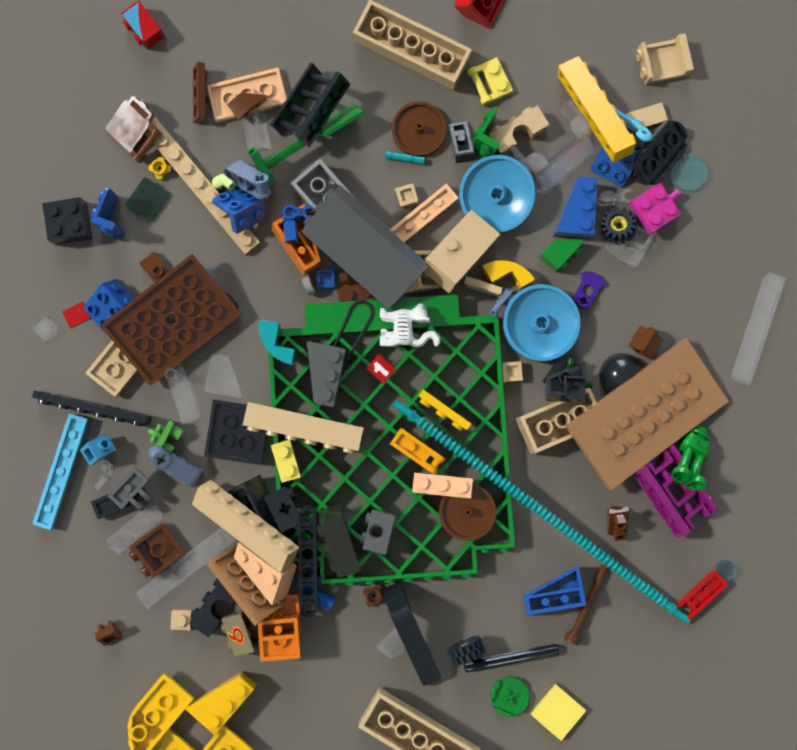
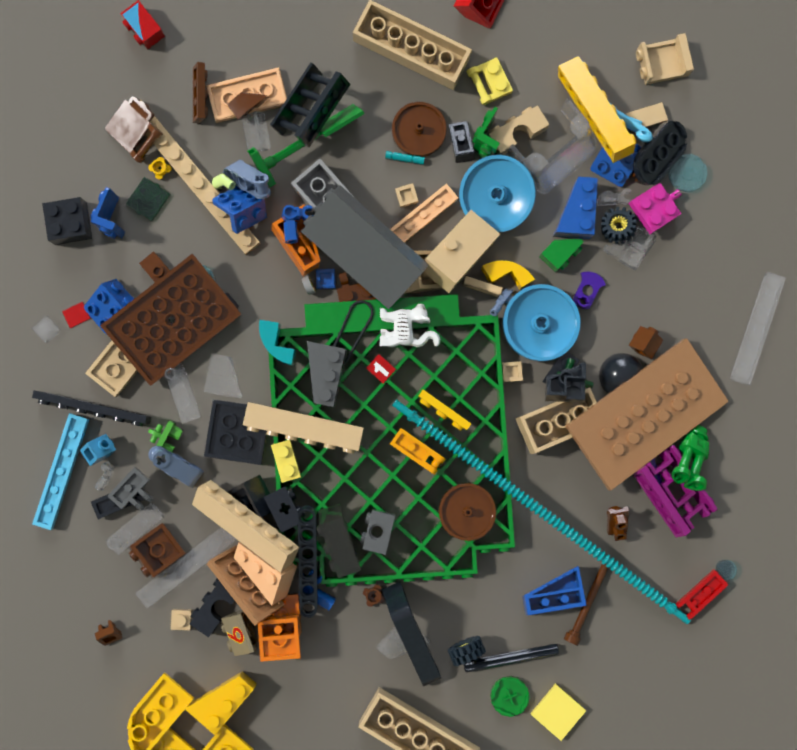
light nougat plate [412,473,474,499] -> none

